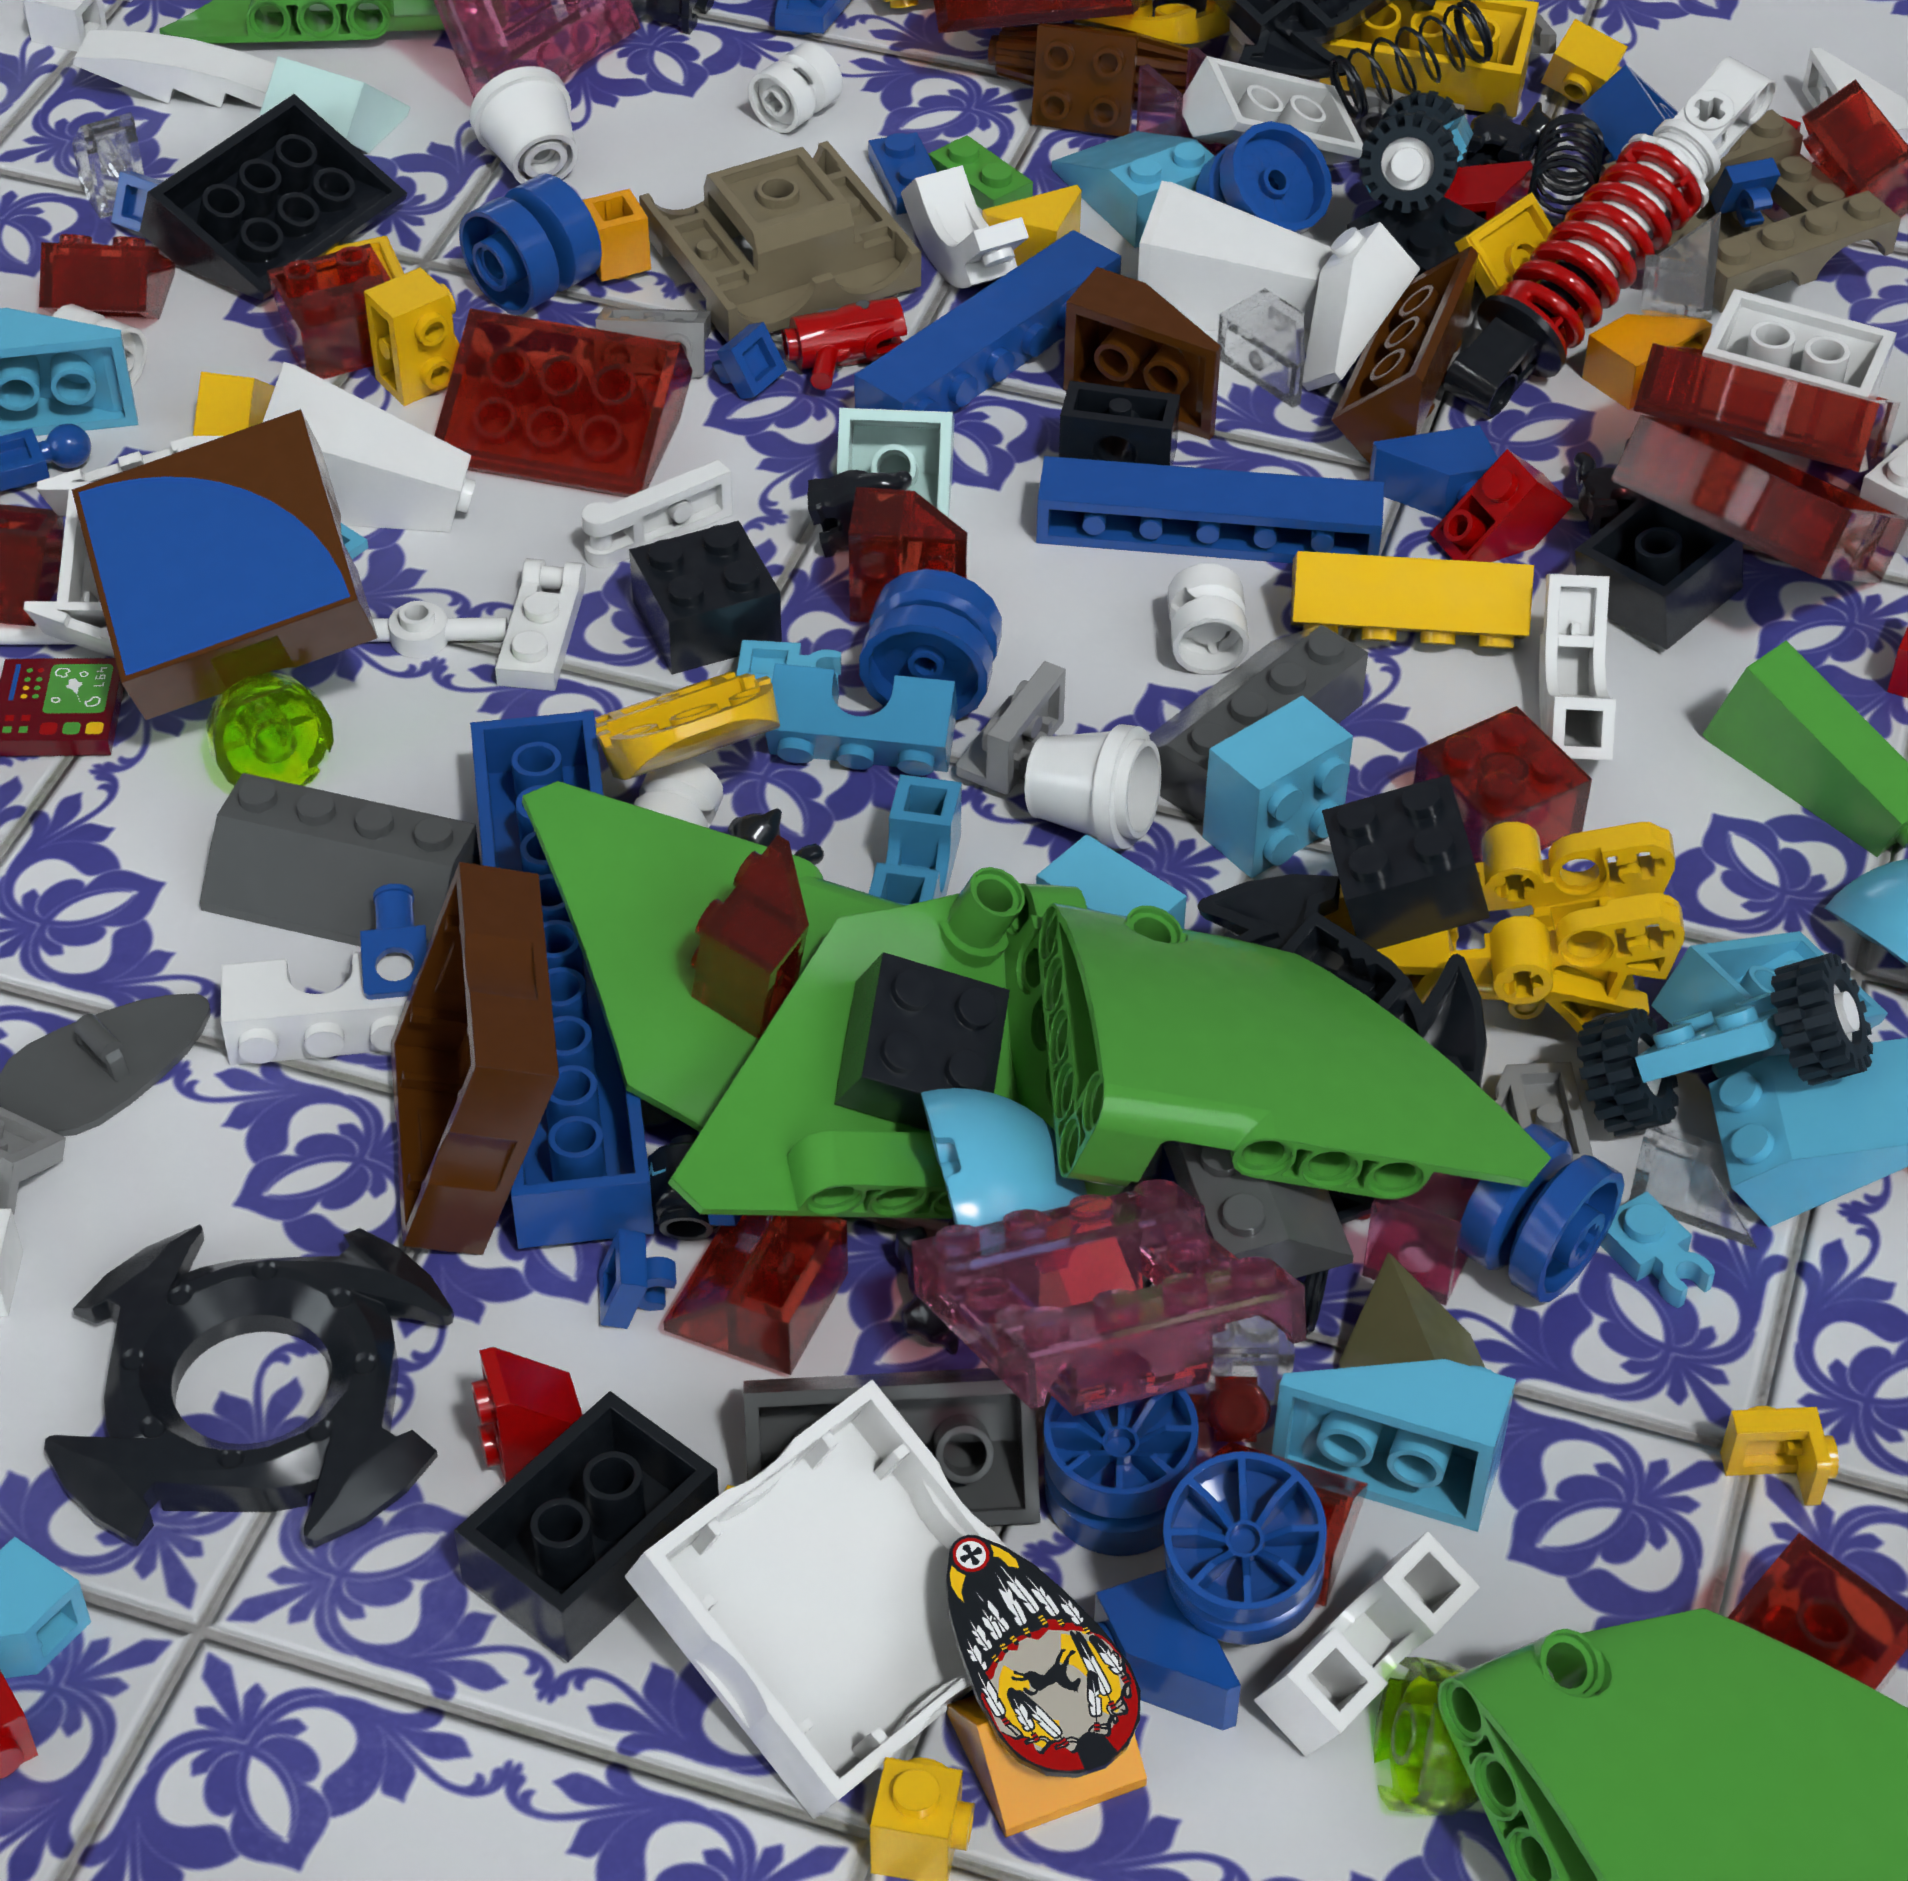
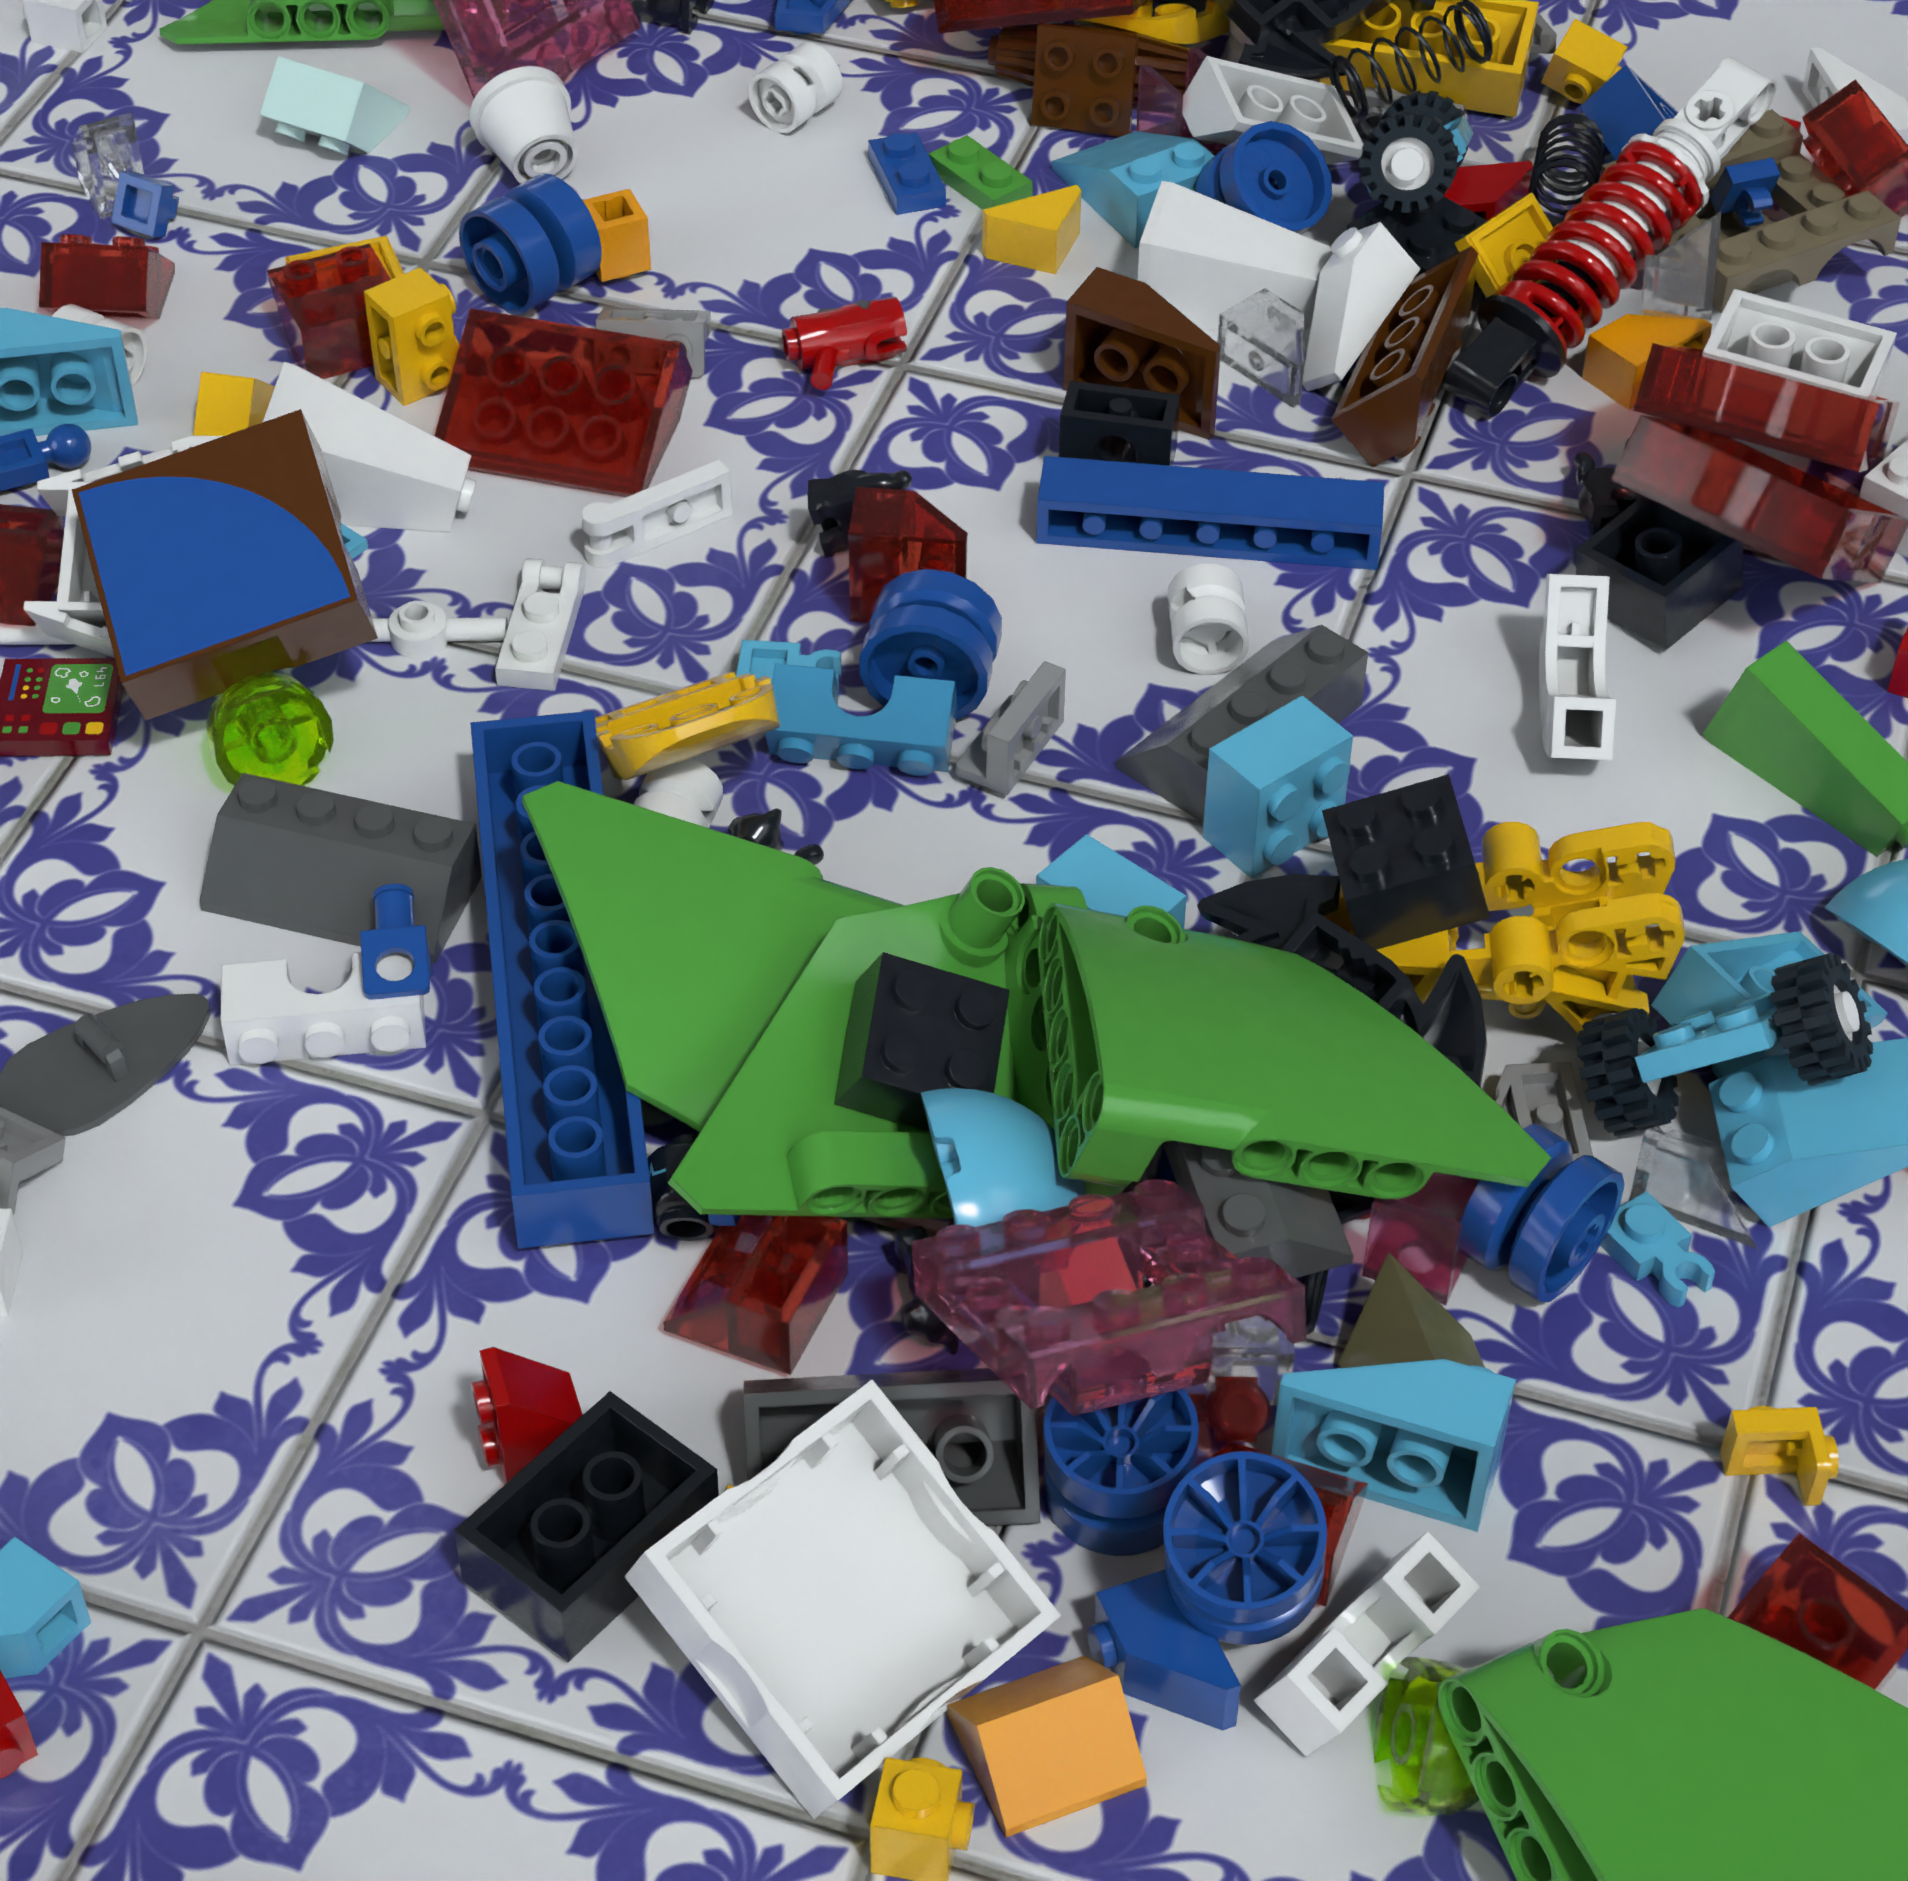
black piece [44,1224,454,1547] -> none
white slope [73,29,275,108] -> none
black slope [139,94,407,301] -> none
reddish brown tile [391,862,559,1255] -> none
blue tile [599,1229,677,1329] -> none
black brick [629,520,782,675] -> none
dark tan piece [639,141,921,342] -> none
clear red slope [690,835,809,1039] -> none
blue tile [712,322,787,399] -> none
light aqua slope [837,408,955,527] -> none
blue brick [854,230,1121,412] -> none
dark azure arch [869,774,962,905] -> none
white arch [901,165,1029,289] -> none
shield [946,1535,1141,1778] -> none
white piece [1024,724,1161,849] -> none
yellow slope [1291,551,1534,649] -> none
blue slope [1369,425,1498,519] -> none
clear red brick [1413,706,1592,863] -> none
red slope [1430,449,1573,562] -> none
black animal [1460,102,1560,167] -> none

